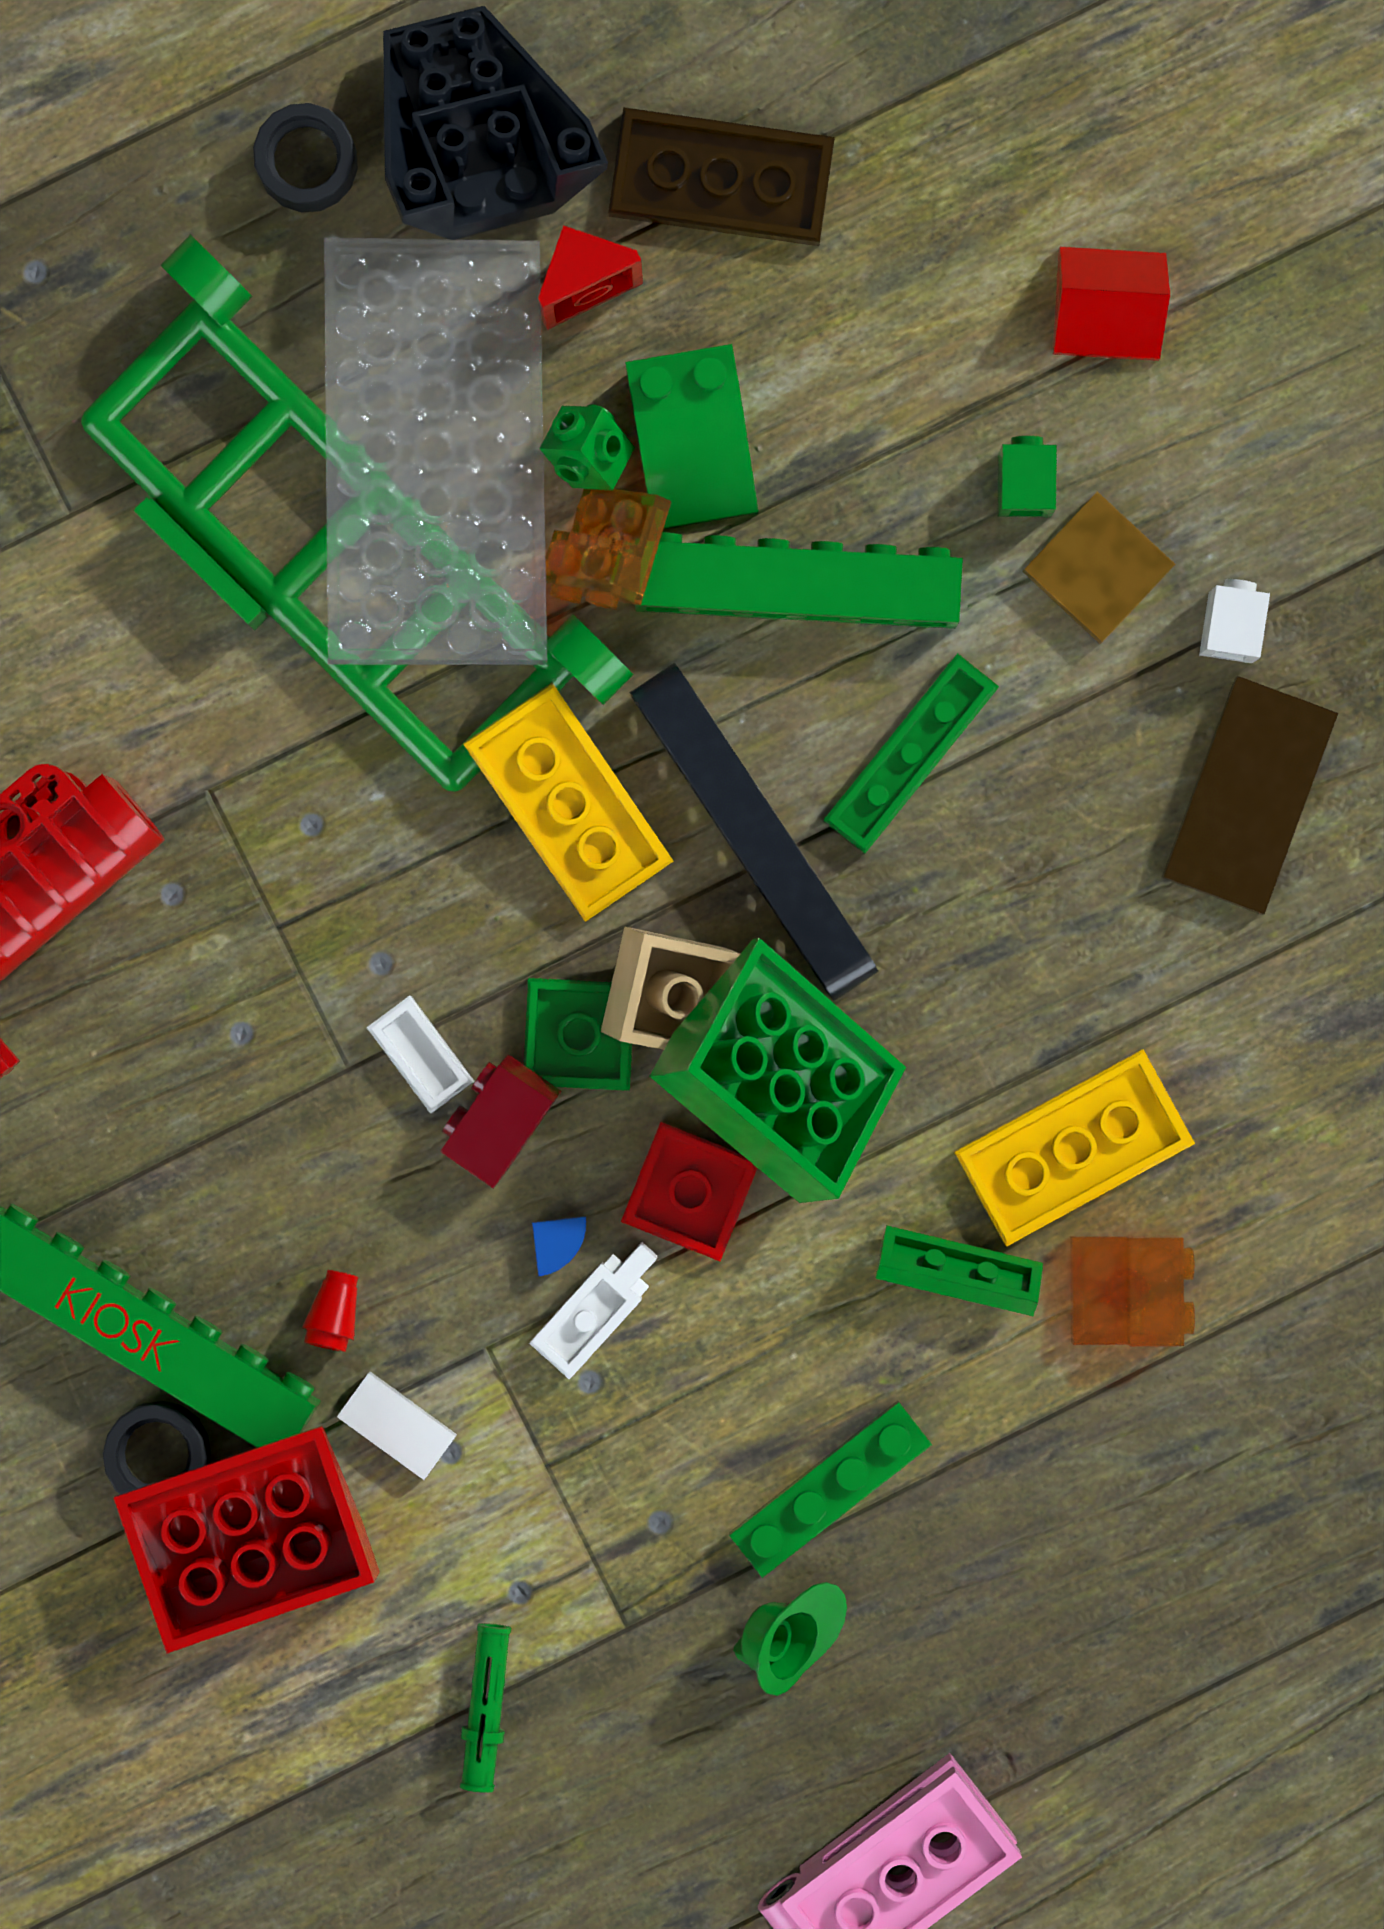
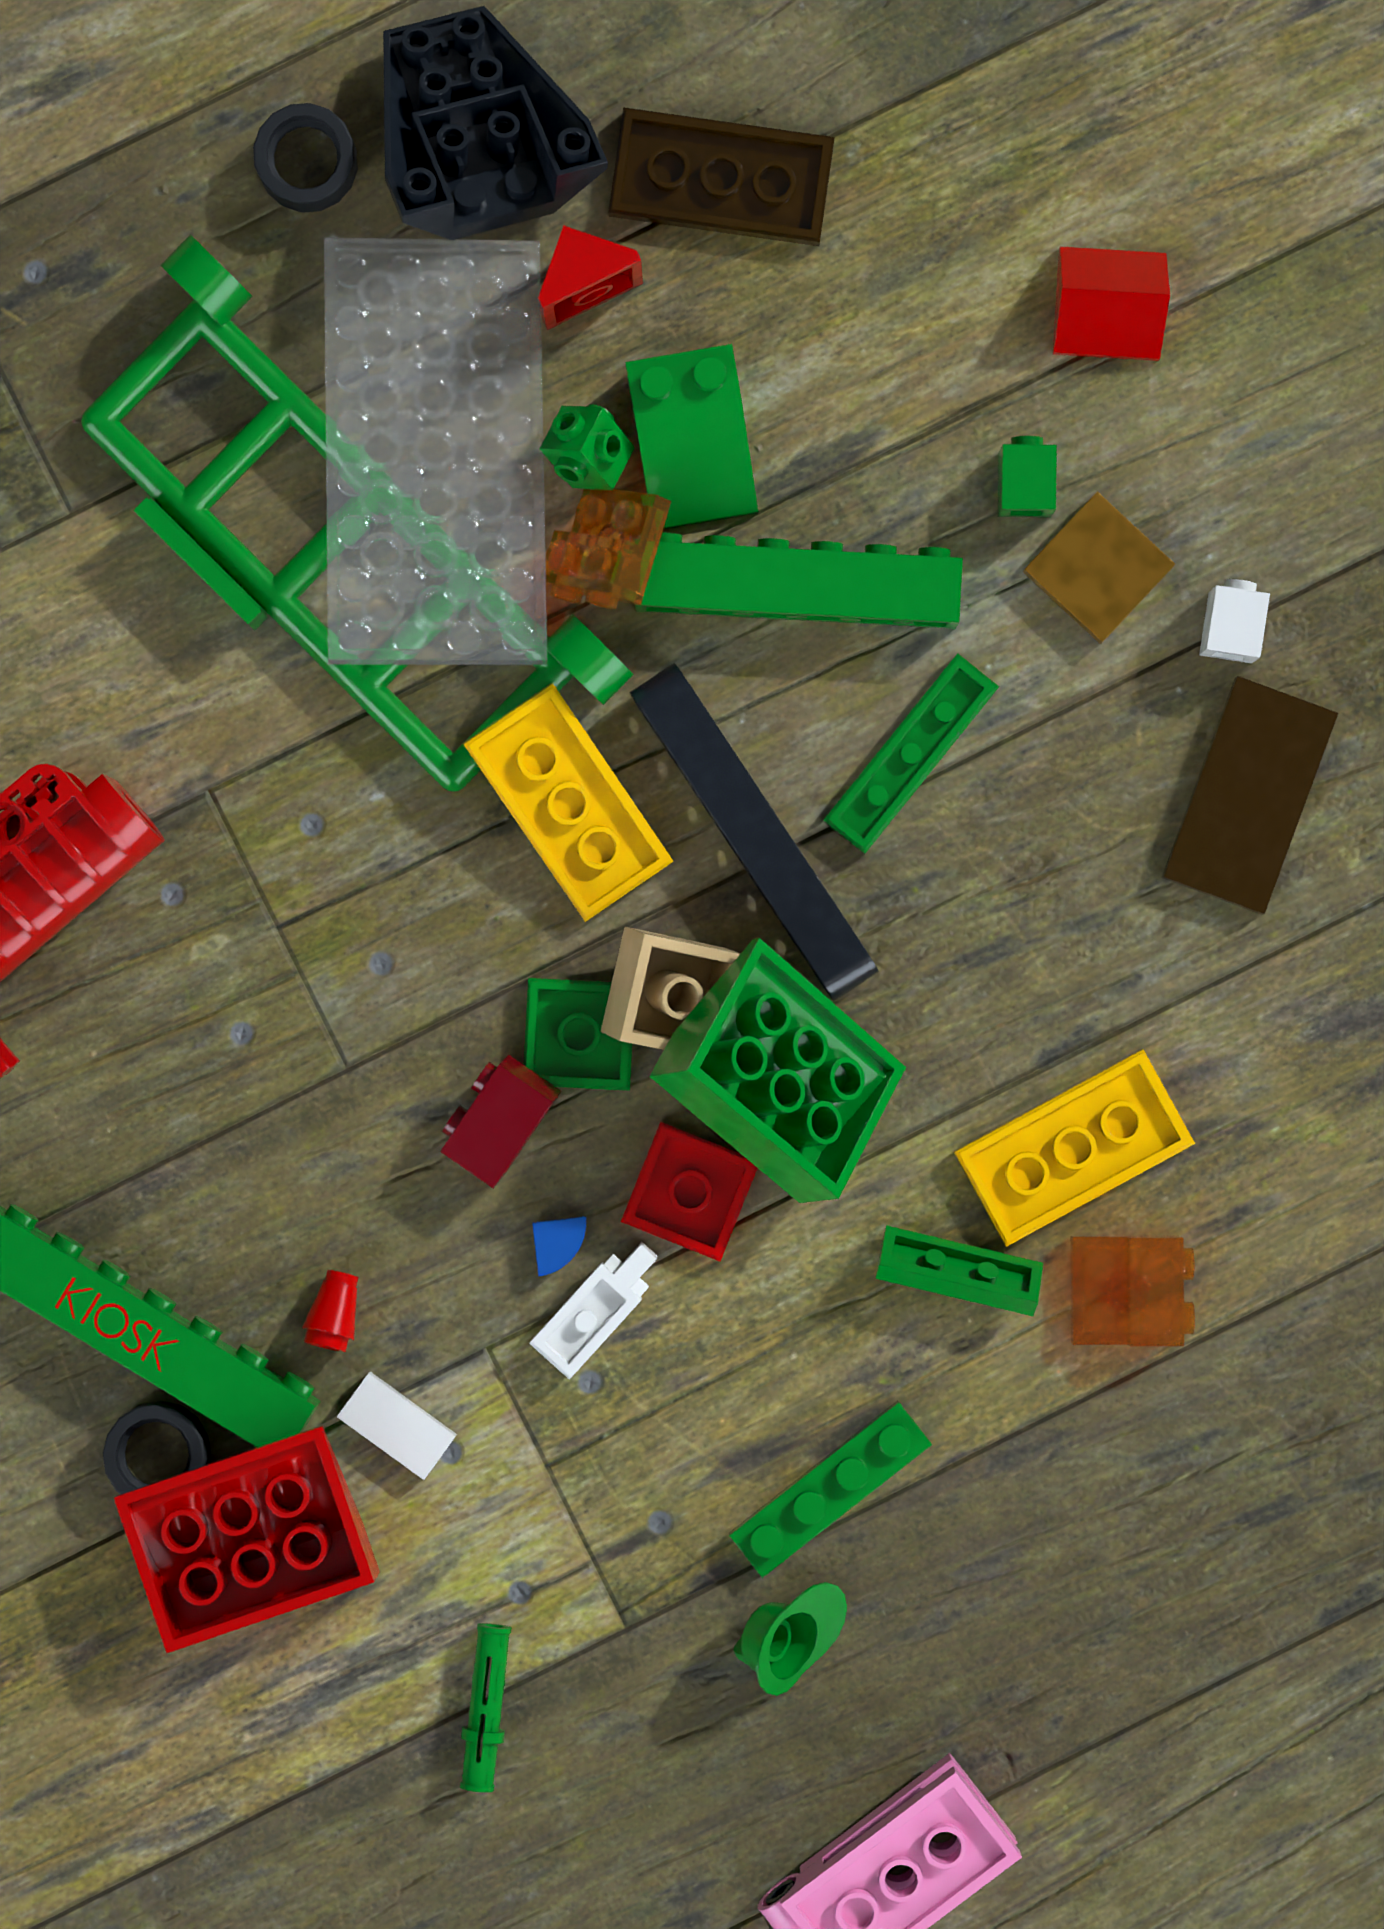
white tile [367,996,475,1114] -> none

